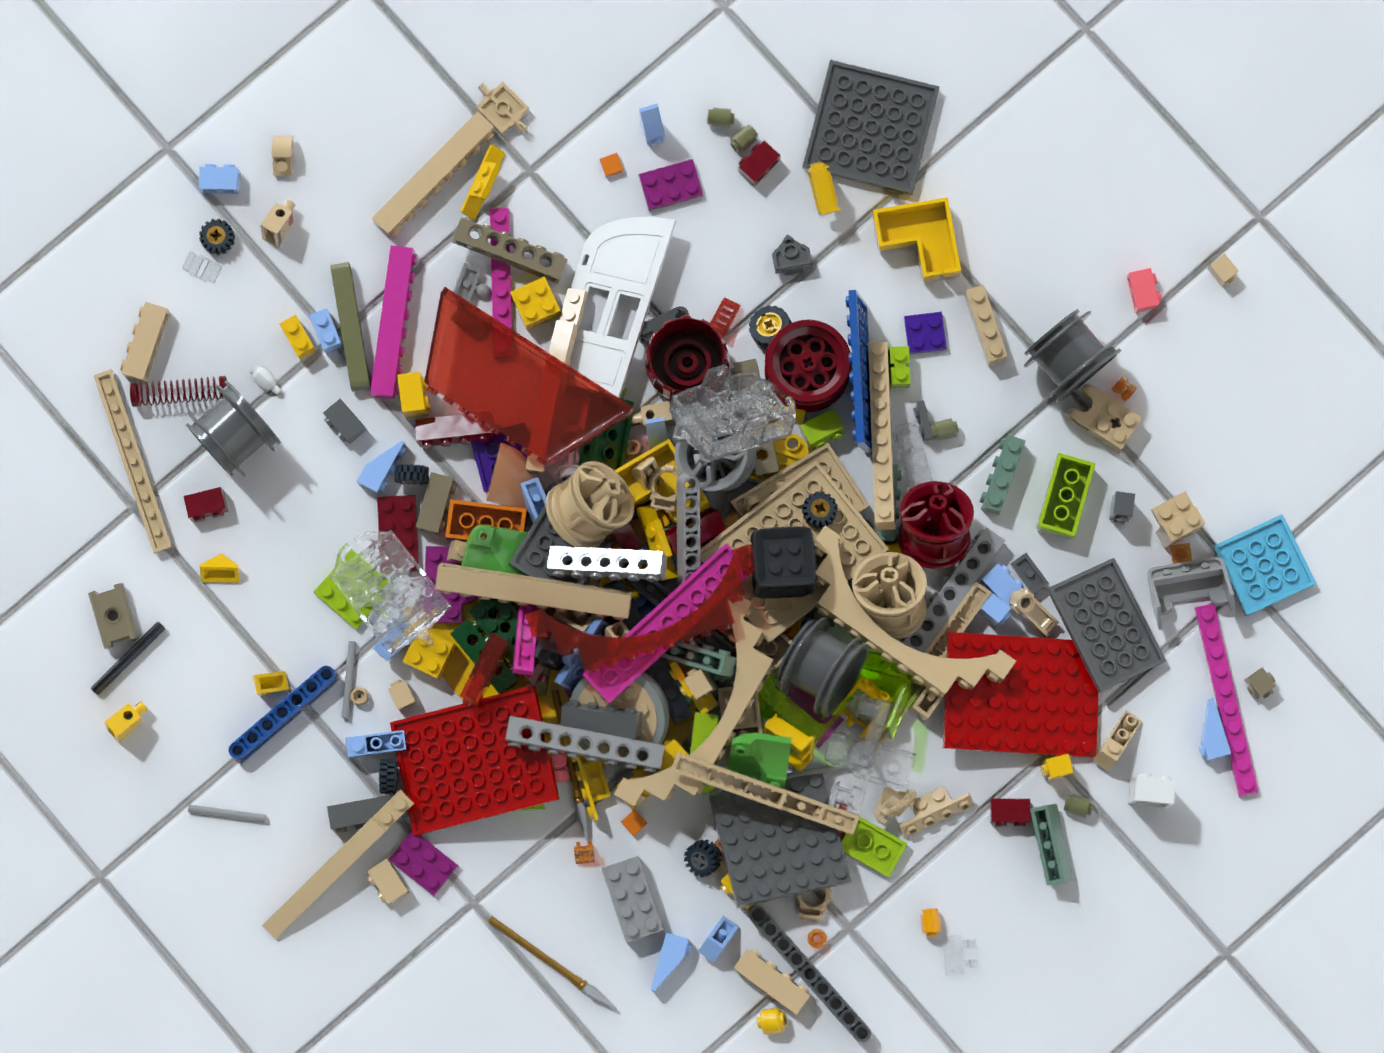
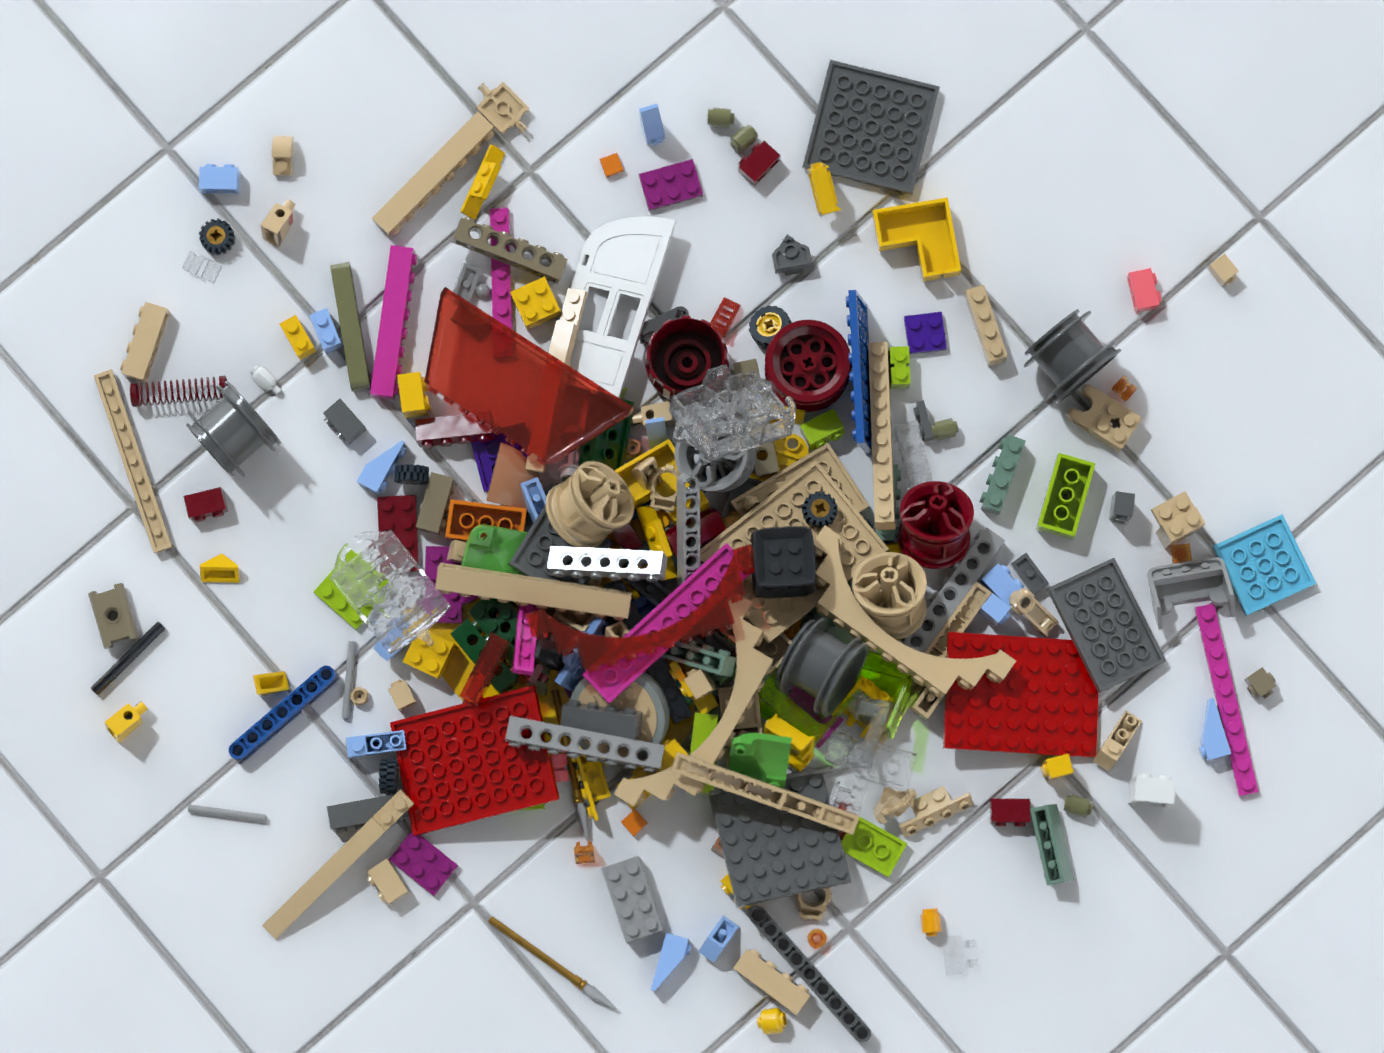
black wheel [684,839,722,878] -> none

